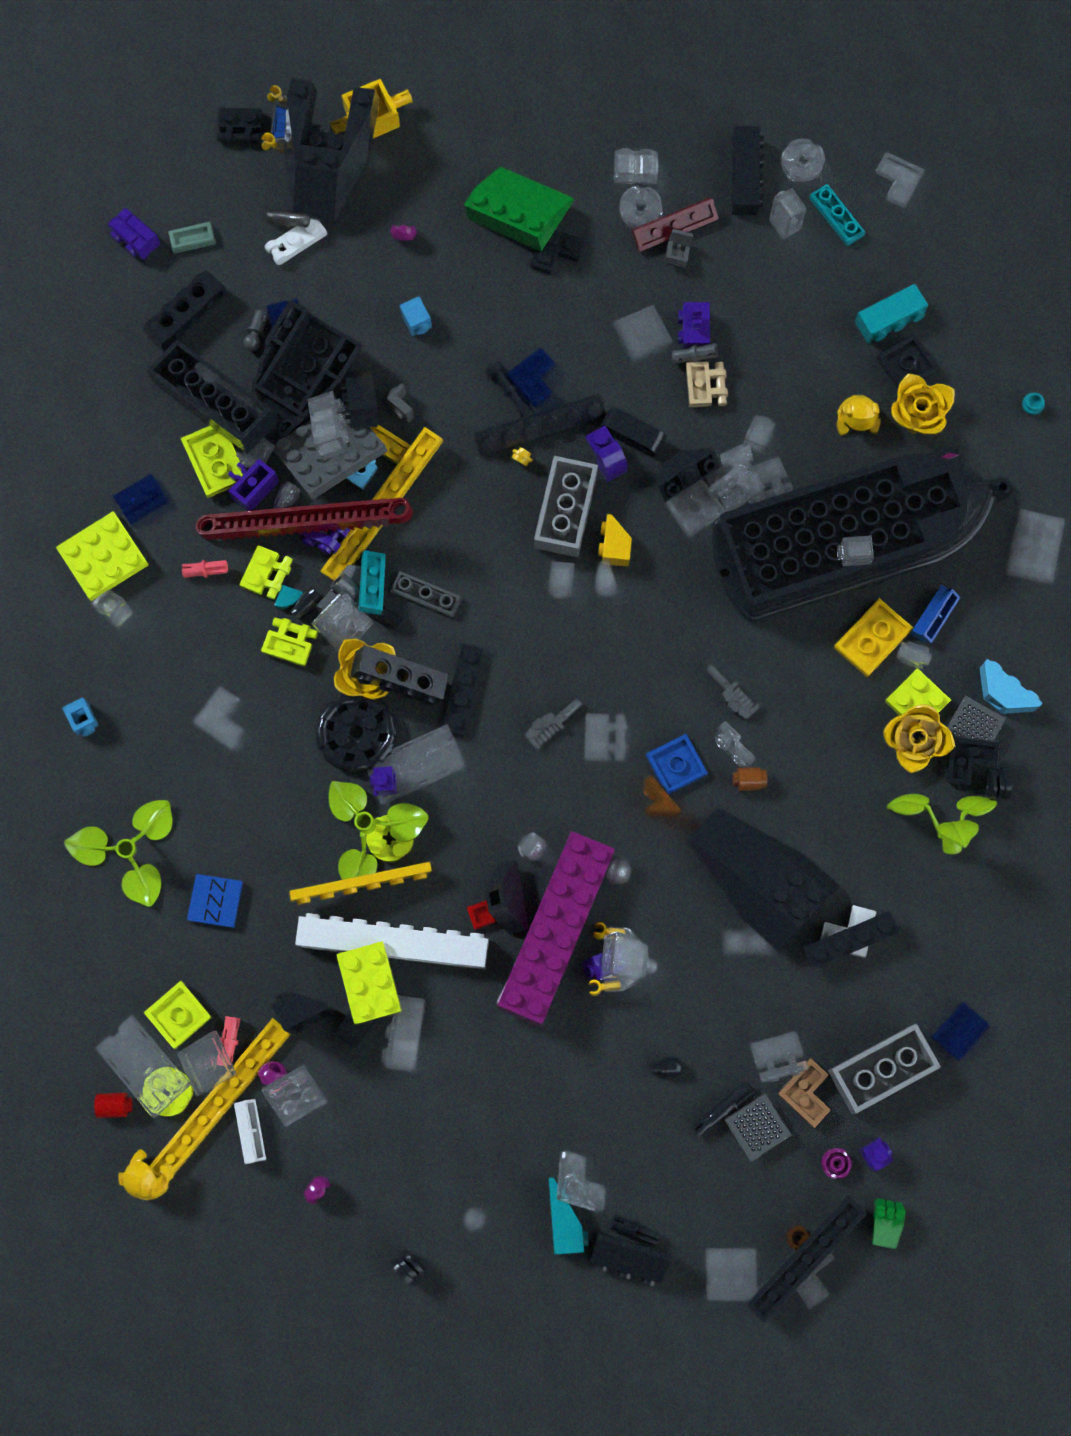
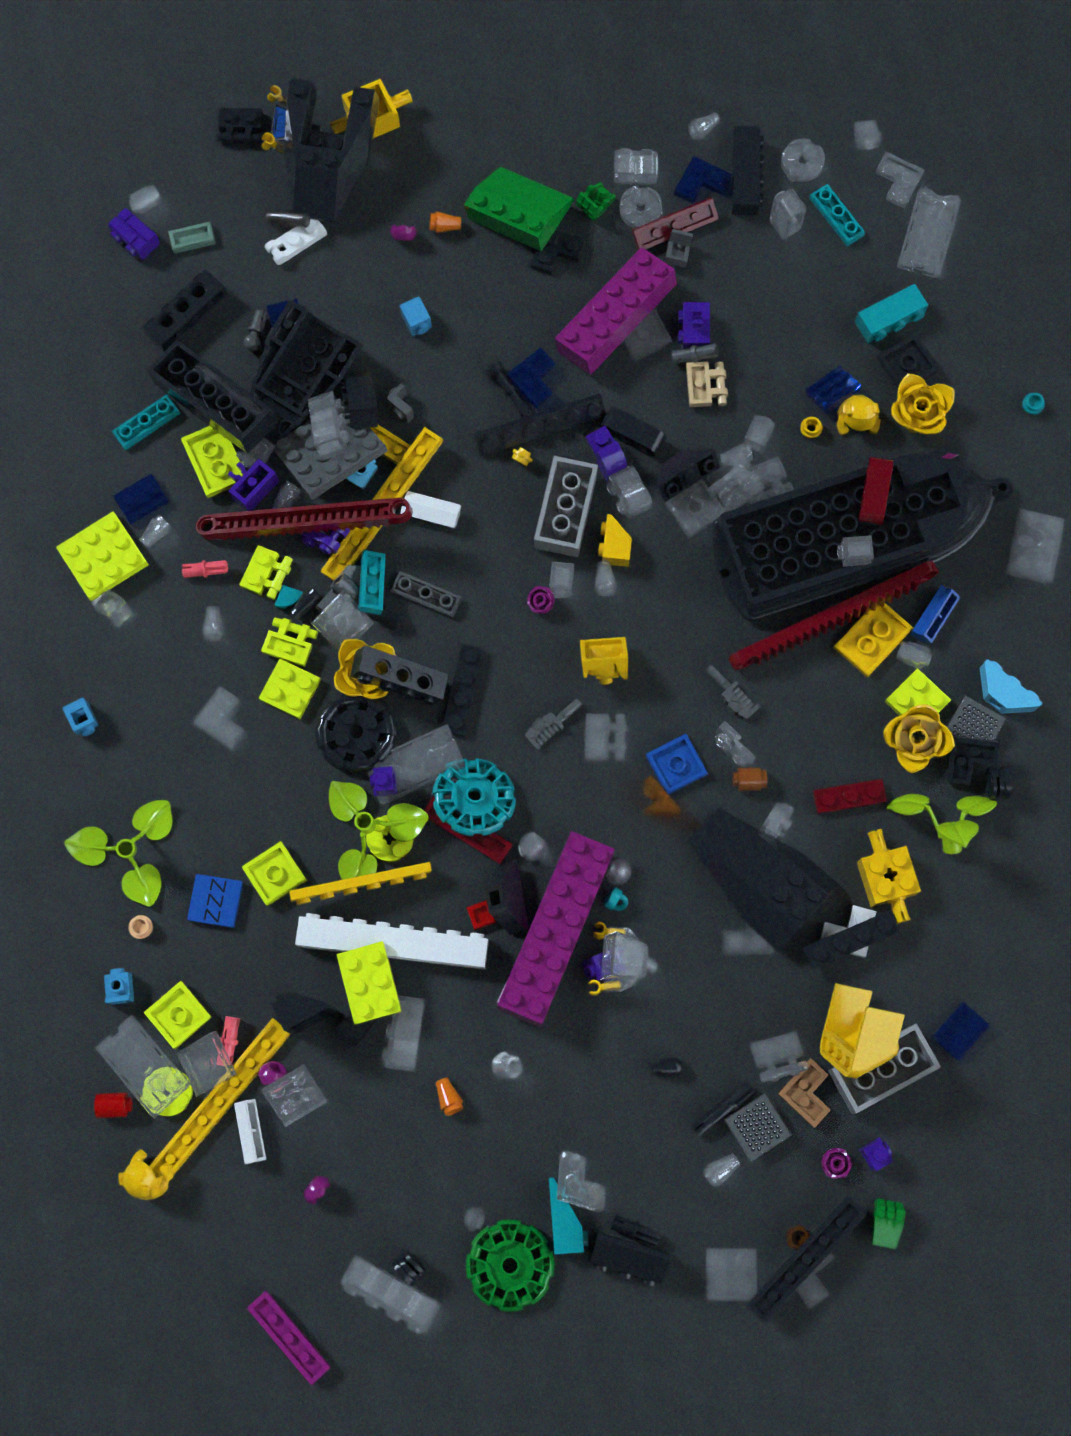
none -> dark azure brick [104,968,134,1005]
none -> teal tile [112,394,180,451]
none -> clear brick [128,184,162,215]
none -> light nougat plate [129,915,153,939]
none -> clear cone [139,515,172,548]
none -> clear cone [202,606,225,642]
none -> neon yellow plate [242,841,307,907]
none -> magenta plate [247,1290,331,1385]
none -> neon yellow plate [258,659,321,720]
none -> clear brick [340,1255,442,1334]
none -> white piece [400,491,461,528]
none -> dark red plate [424,796,513,865]
none -> orange cone [429,211,461,233]
none -> teal plate [432,758,516,837]
none -> orange cone [435,1077,463,1116]
none -> green plate [466,1219,555,1312]
none -> clear piece [492,1051,522,1082]
none -> magenta plate [527,586,555,614]
none -> magenta brick [554,247,677,375]
none -> green hand [576,182,616,221]
none -> yellow brick [580,637,628,685]
none -> teal tile [603,887,628,911]
none -> clear brick [606,465,653,519]
none -> clear blue plate [674,156,732,203]
none -> clear cone [688,112,720,140]
none -> clear cone [703,1153,740,1187]
none -> dark red gear [728,561,939,670]
none -> clear brick [760,802,794,841]
none -> yellow plate [800,417,823,439]
none -> clear blue plate [806,365,861,414]
none -> dark red plate [813,779,887,814]
none -> yellow windscreen [820,983,905,1079]
none -> clear bracket [853,120,882,150]
none -> yellow brick [857,829,921,924]
none -> dark red beam [859,457,894,525]
none -> clear piece [896,186,961,279]

